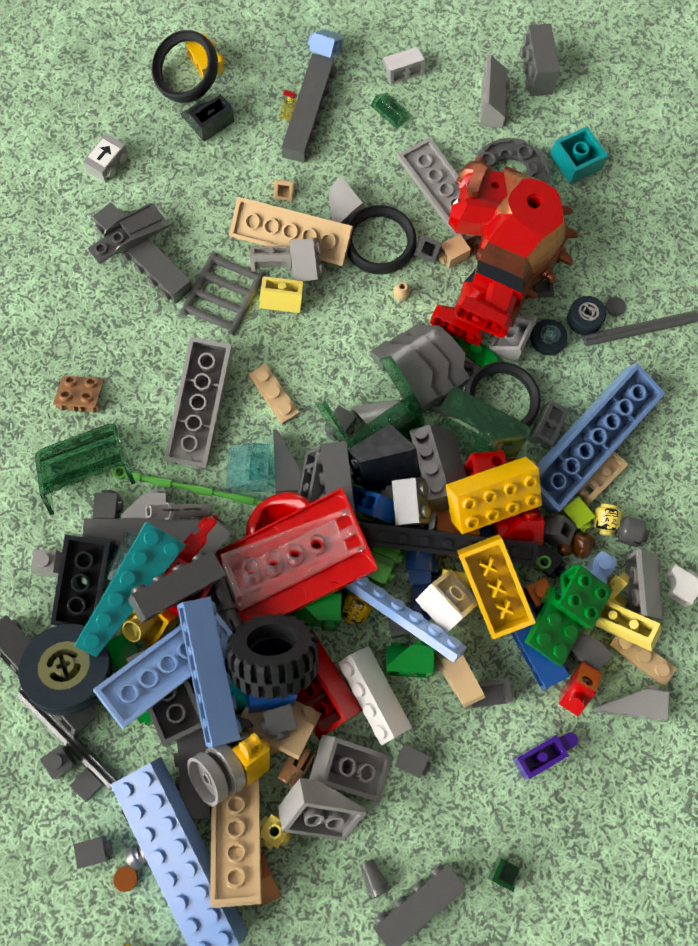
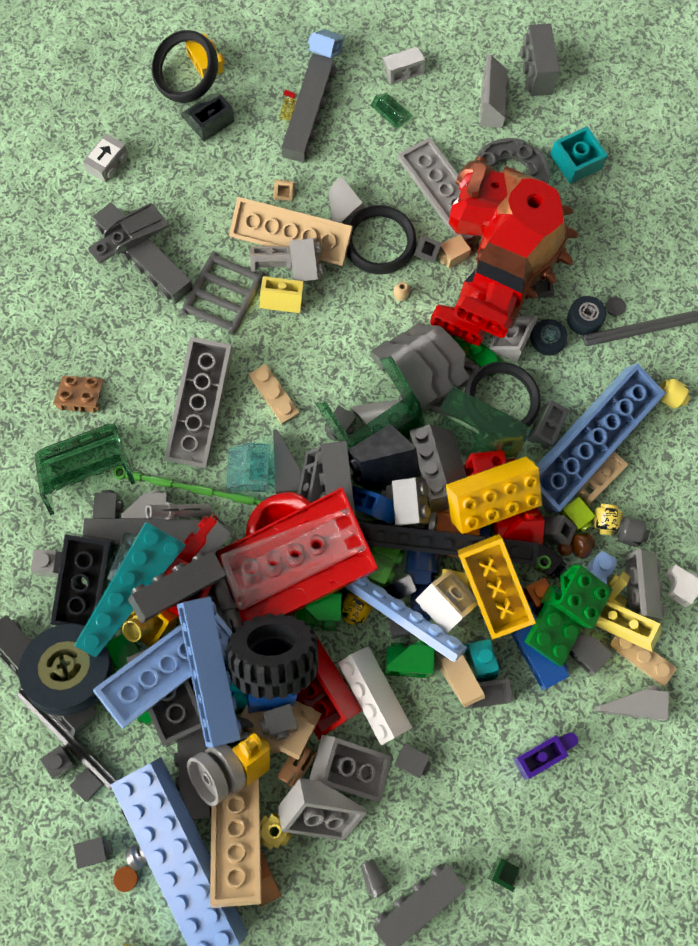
red torso [558,661,602,716] -> none
none -> black sticker [383,575,416,600]
none -> teal torso [462,638,499,682]
none -> light yellow head [659,378,690,409]

